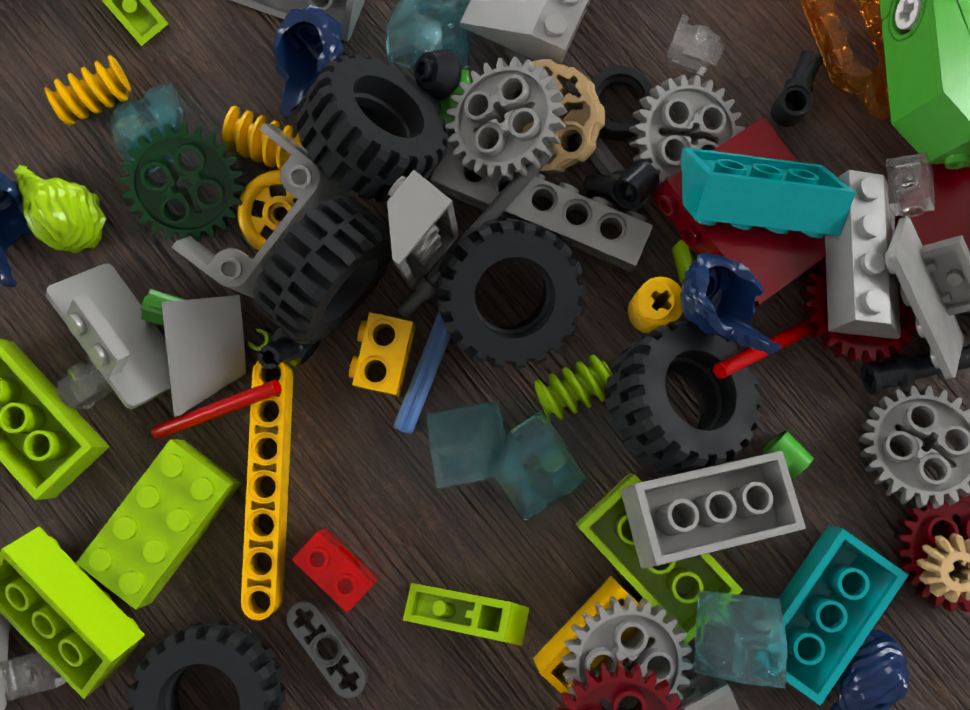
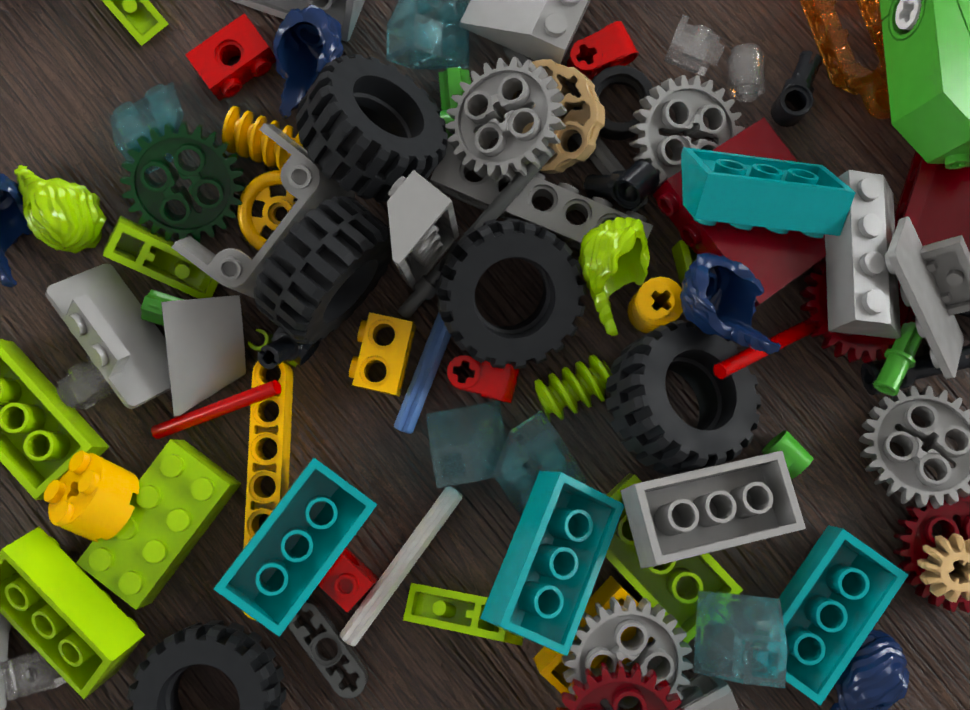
yellow piece [44,55,131,126] -> none
black cone [413,48,462,100] -> none
clear brick [886,153,935,217] -> none
none -> yellow brick [44,450,139,542]
none -> lime slope [103,216,219,299]
none -> red brick [185,13,276,101]
none -> teal slope [213,457,378,637]
none -> white axle [339,486,463,647]
none -> red piece [447,355,520,404]
none -> teal slope [480,471,624,656]
none -> red piece [567,21,639,81]
none -> lime hair [578,217,650,336]
none -> clear brick [727,43,765,102]
none -> bright green axle [873,321,923,396]

